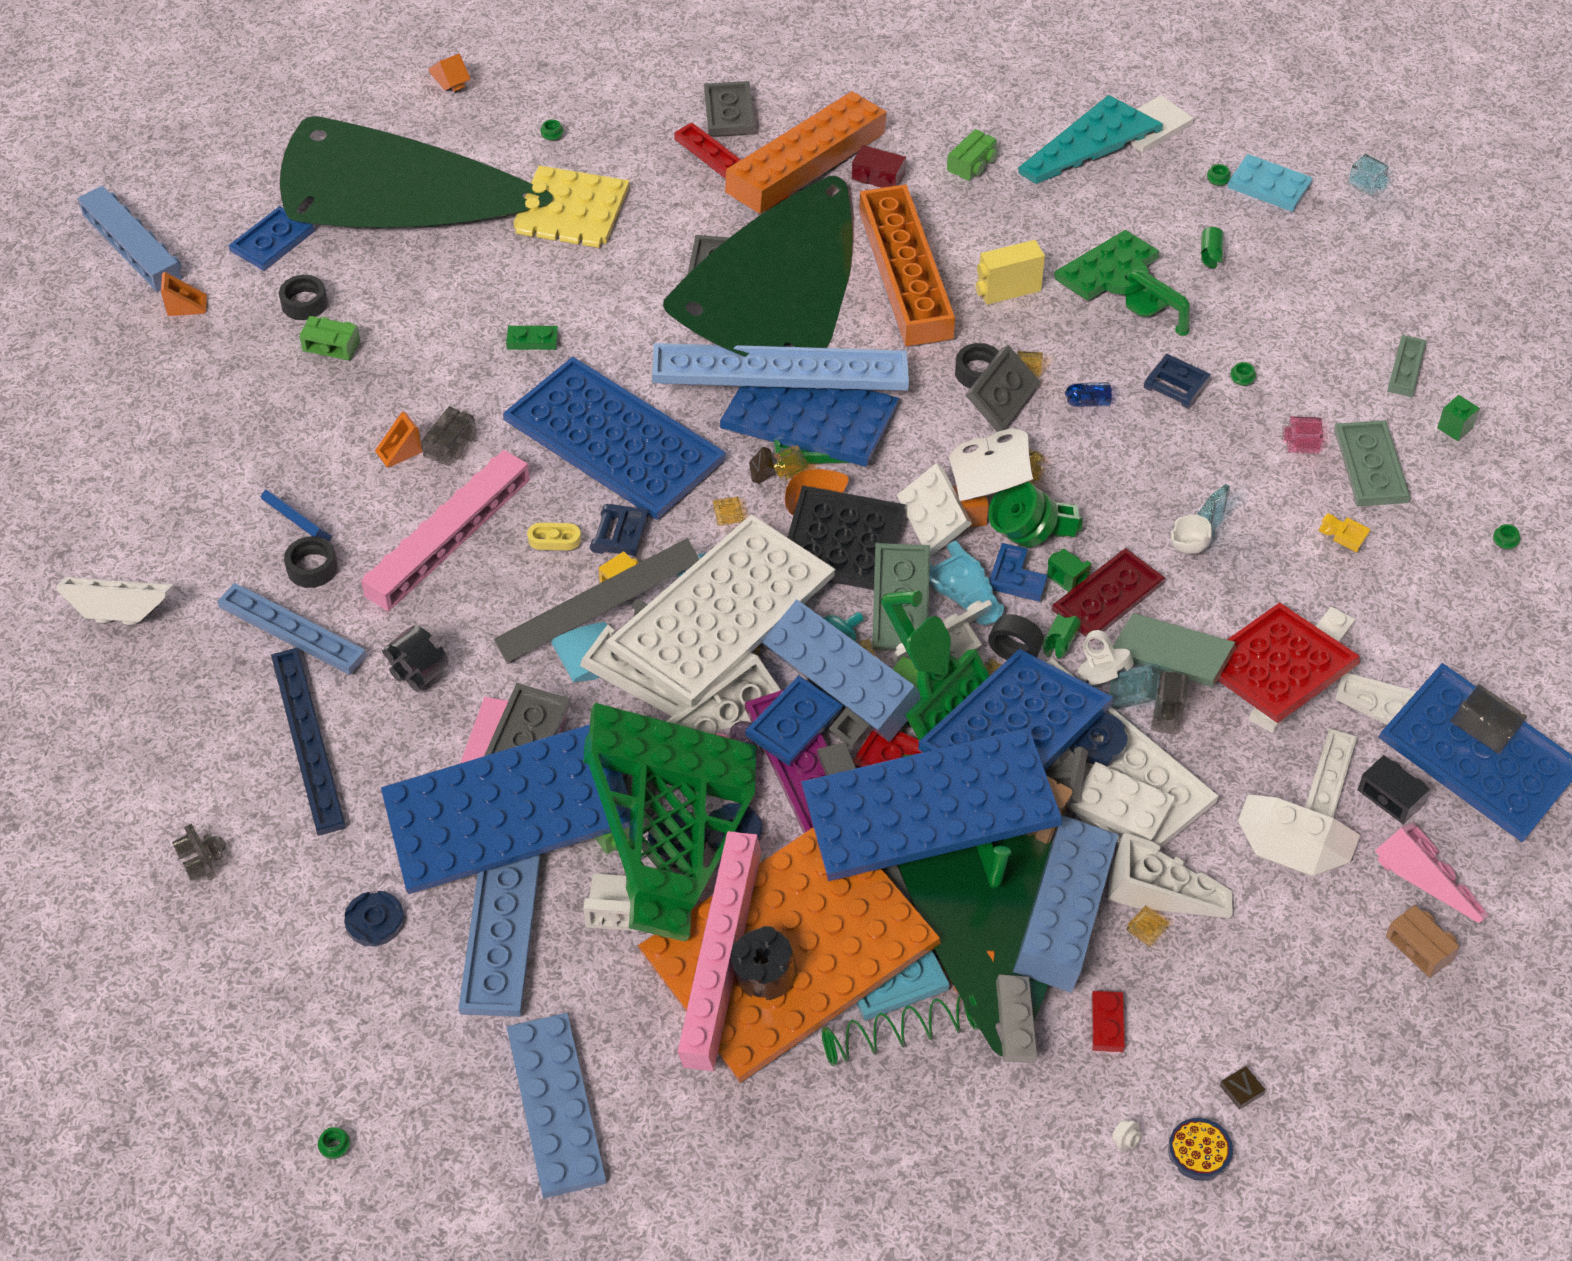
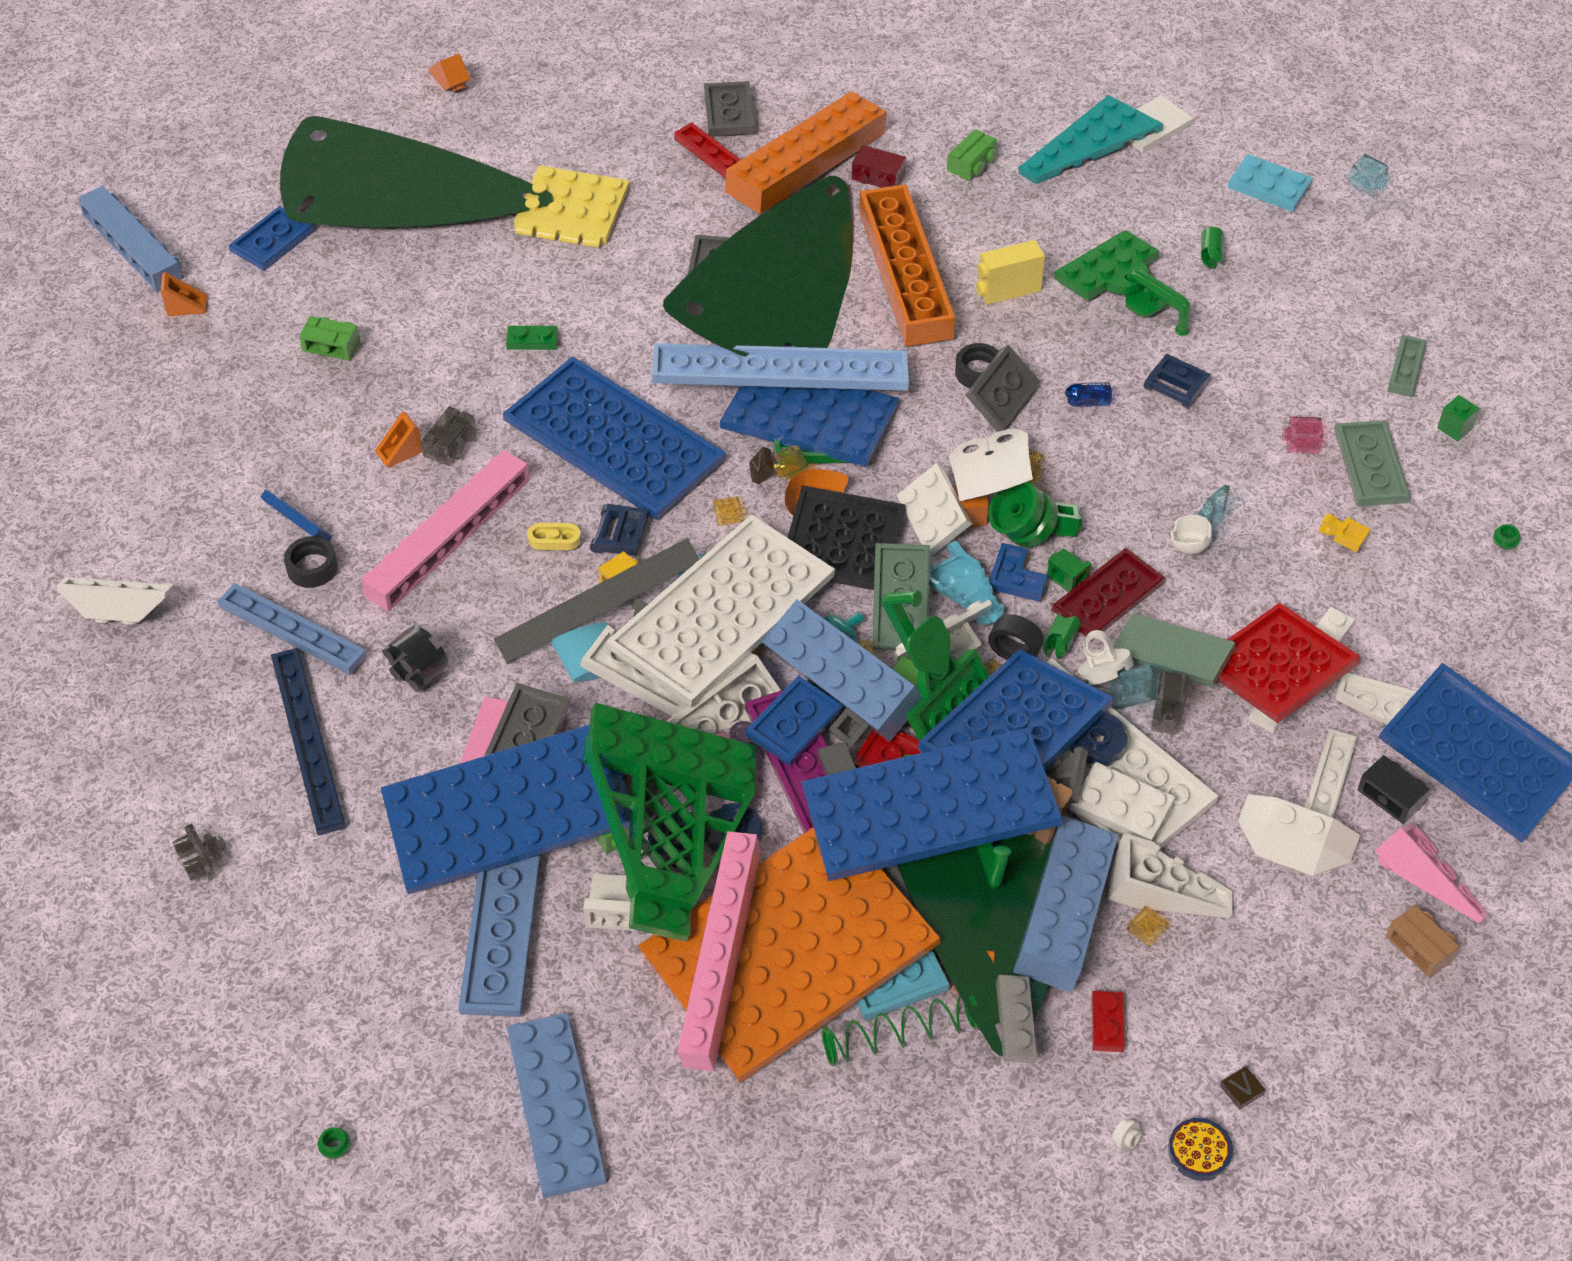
black tyre [278,275,328,320] -> none
dark blue tile [344,891,405,947] -> none
green plate [540,119,564,140] -> none
black brick [731,926,797,1000] -> none
clear yellow tile [1017,351,1043,376] -> none
green plate [1207,164,1231,185] -> none
green plate [1230,362,1256,386] -> none
clear smoke hinge [1450,684,1527,754] -> none

